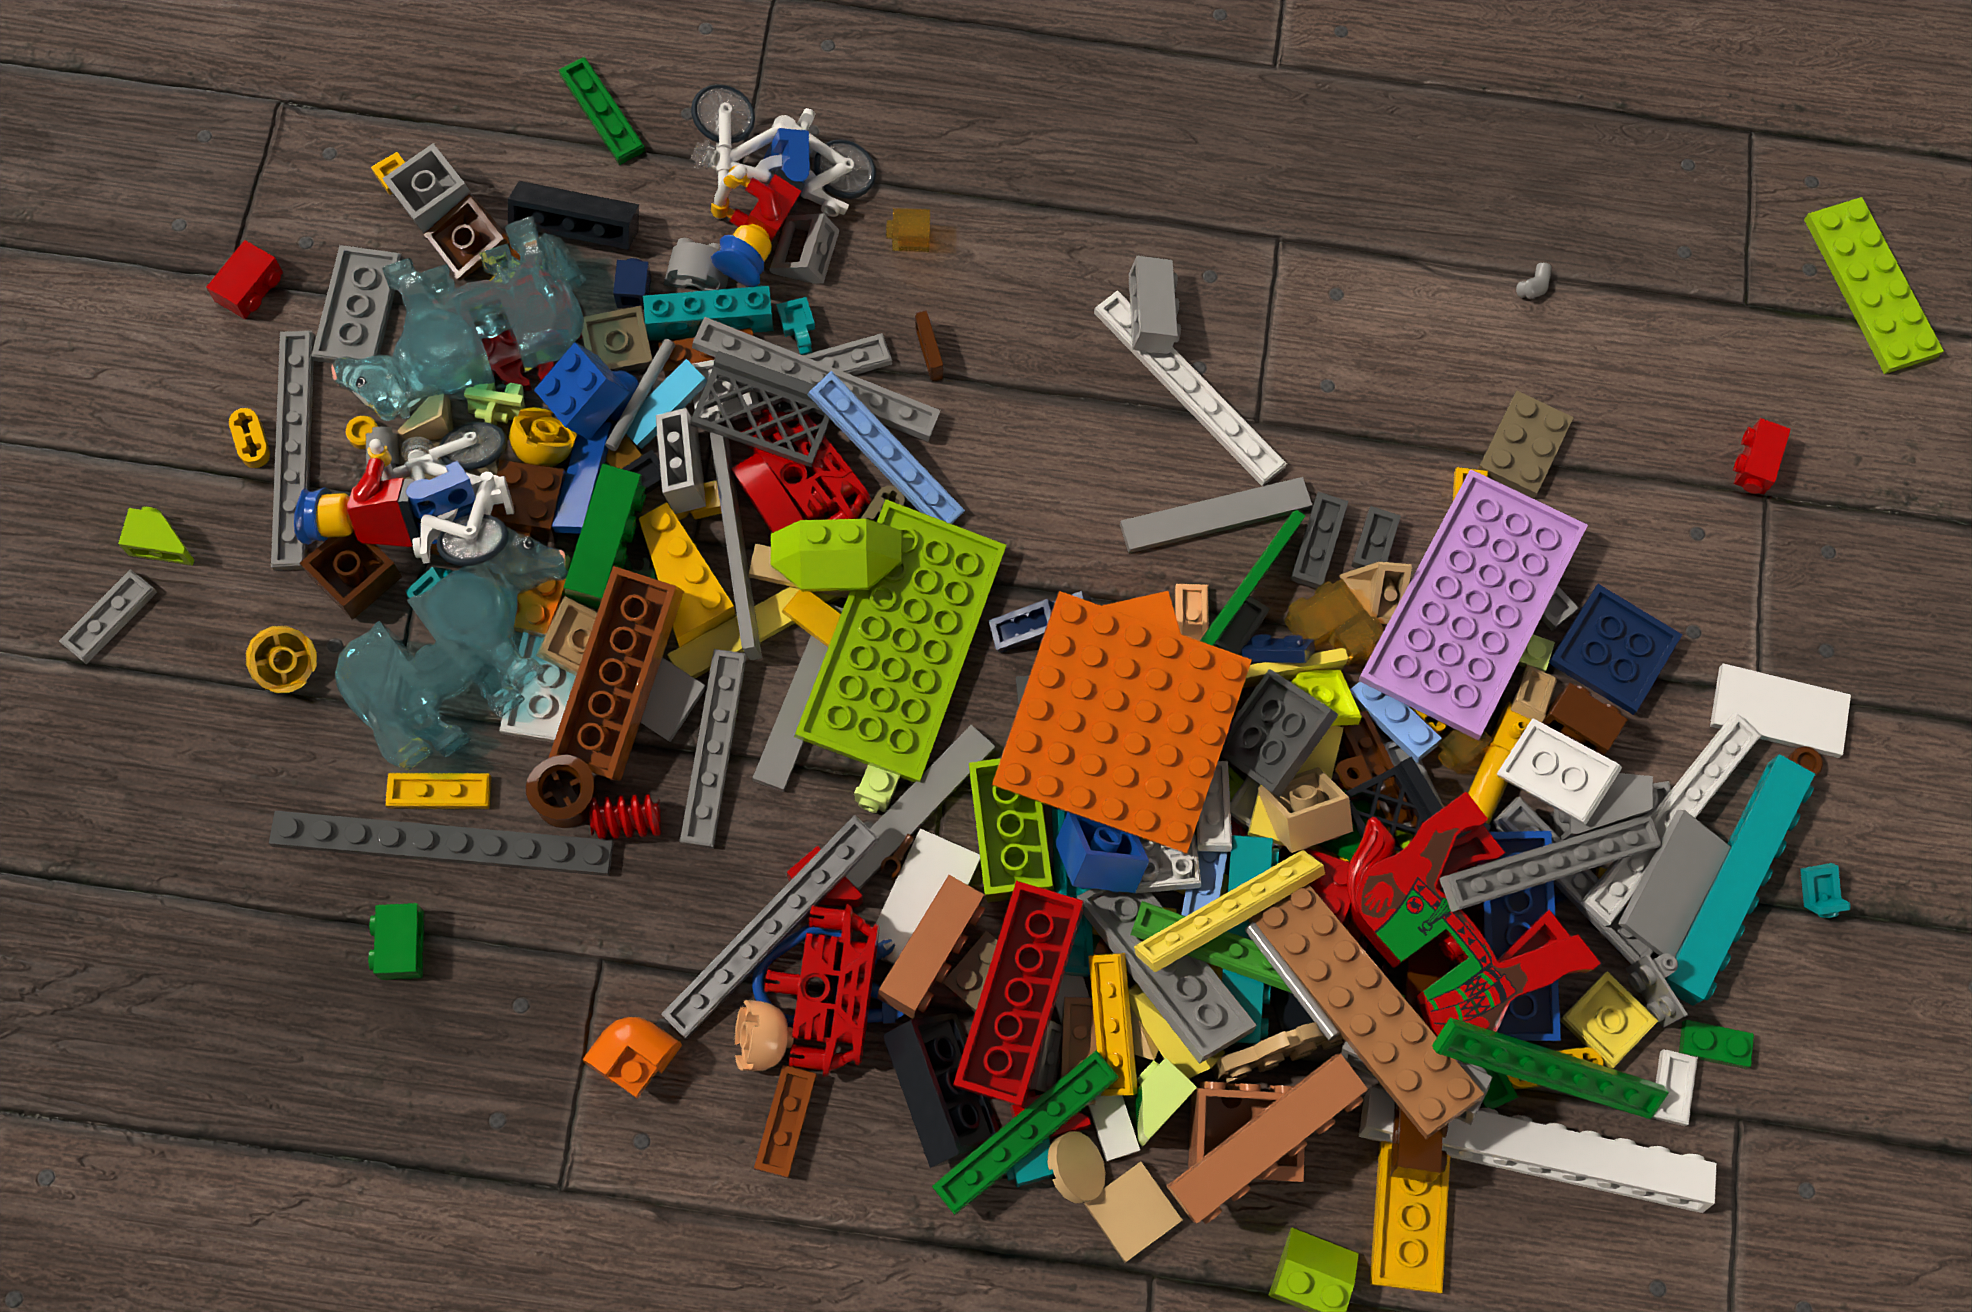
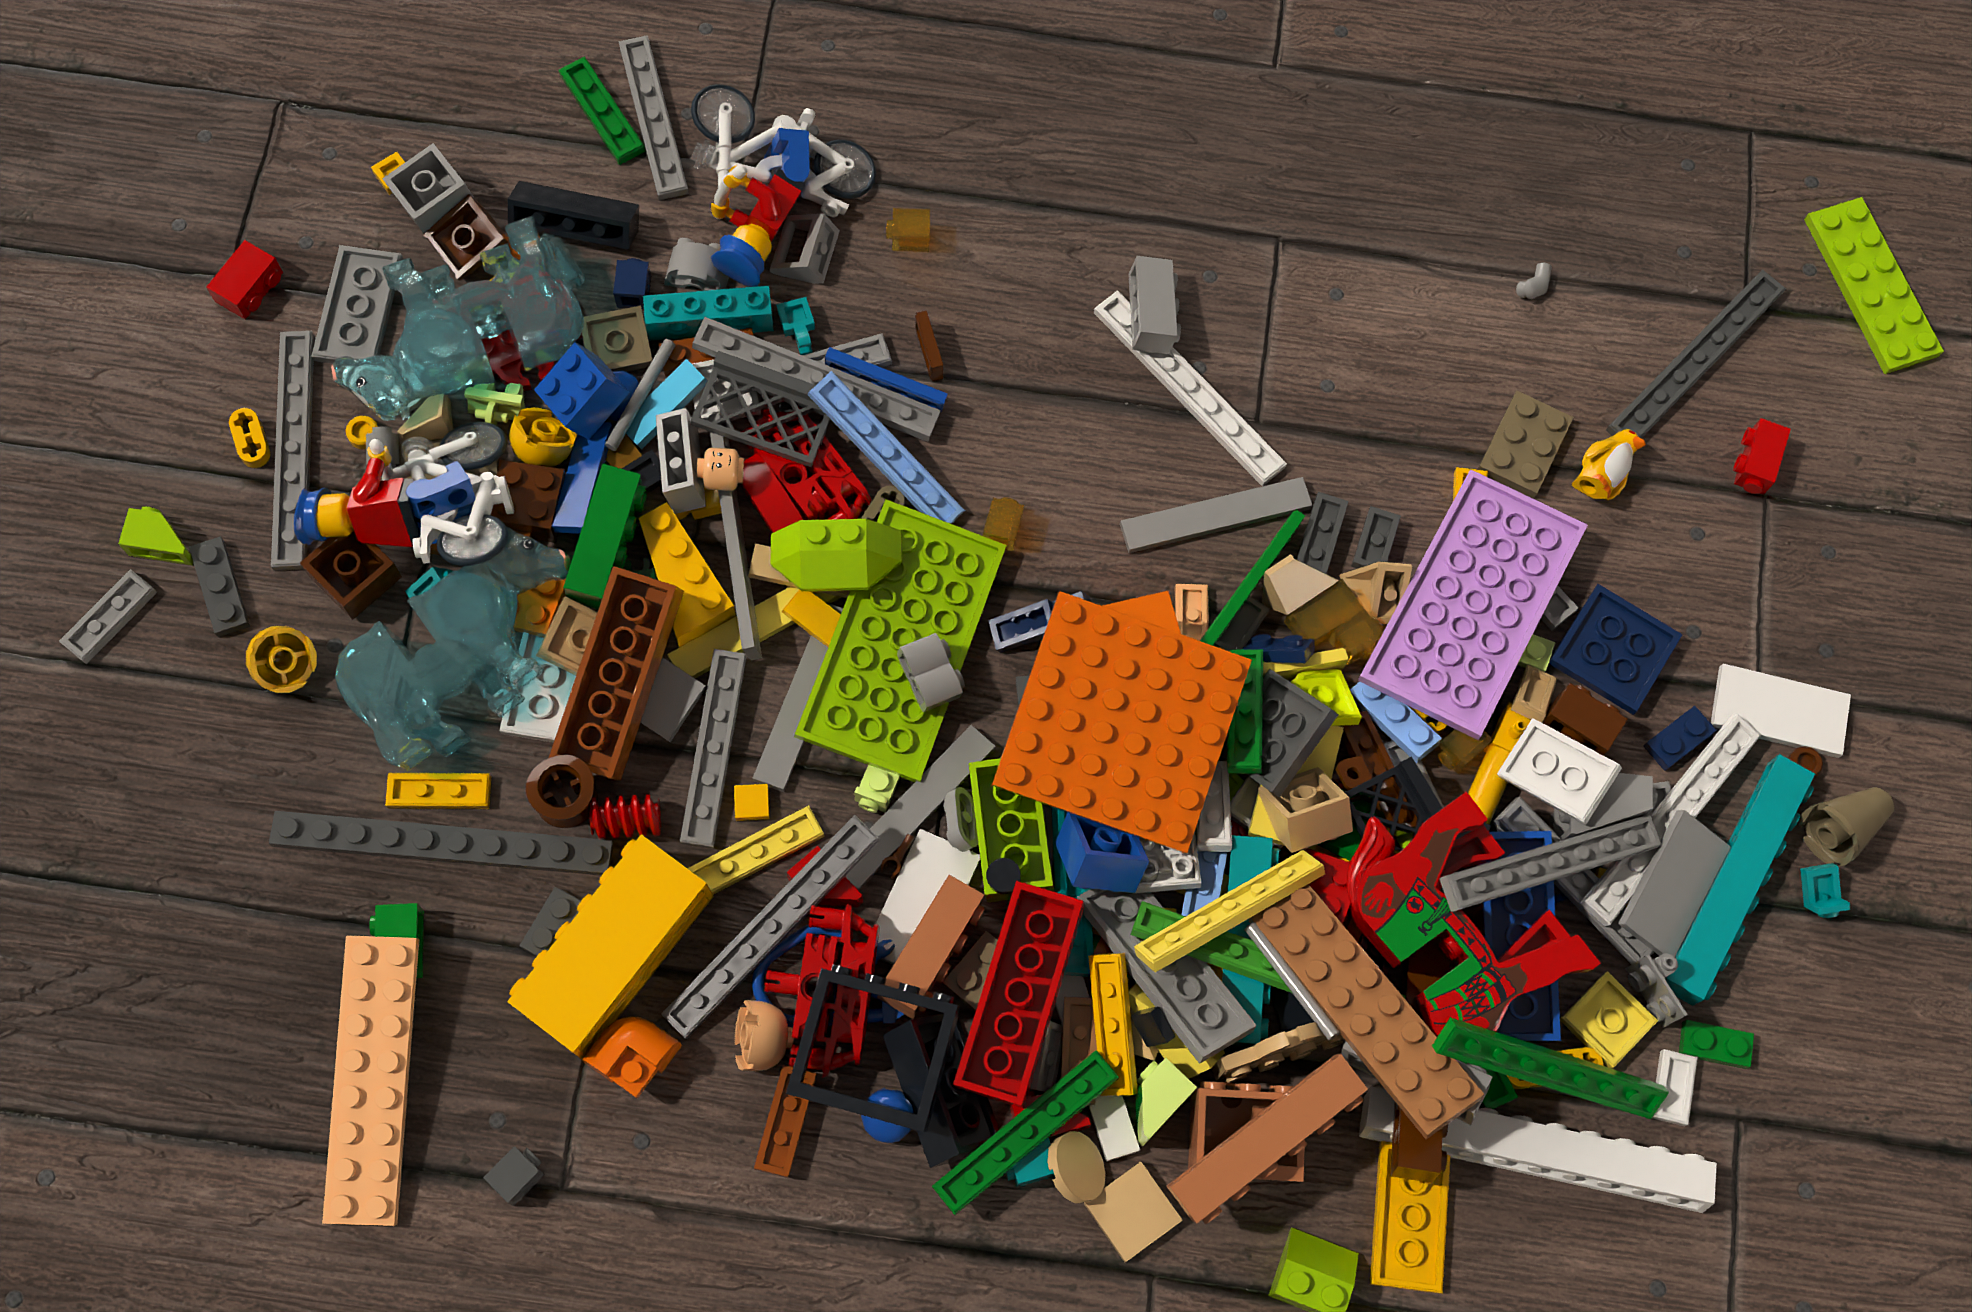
none -> dark grey plate [189,536,250,637]
none -> light nougat plate [322,936,419,1226]
none -> dark grey brick [483,1146,545,1206]
none -> yellow brick [507,834,714,1059]
none -> dark grey plate [519,887,581,957]
none -> light grey tile [619,35,689,200]
none -> light yellow tile [687,806,825,895]
none -> light nougat head [697,447,744,491]
none -> yellow tile [734,784,769,821]
none -> black window [786,964,961,1132]
none -> blue tile [825,347,948,412]
none -> blue hair [861,1087,914,1143]
none -> light grey brick [897,633,965,713]
none -> plate [943,787,978,852]
none -> clear yellow brick [983,497,1024,552]
none -> black tile [986,858,1021,894]
none -> black tile [1131,1006,1175,1047]
none -> green tile [1227,649,1263,774]
none -> tan slope [1262,554,1339,615]
none -> yellow animal [1572,429,1646,500]
none -> dark grey tile [1606,269,1786,438]
none -> dark blue plate [1643,706,1717,771]
none -> dark tan cone [1799,787,1894,866]

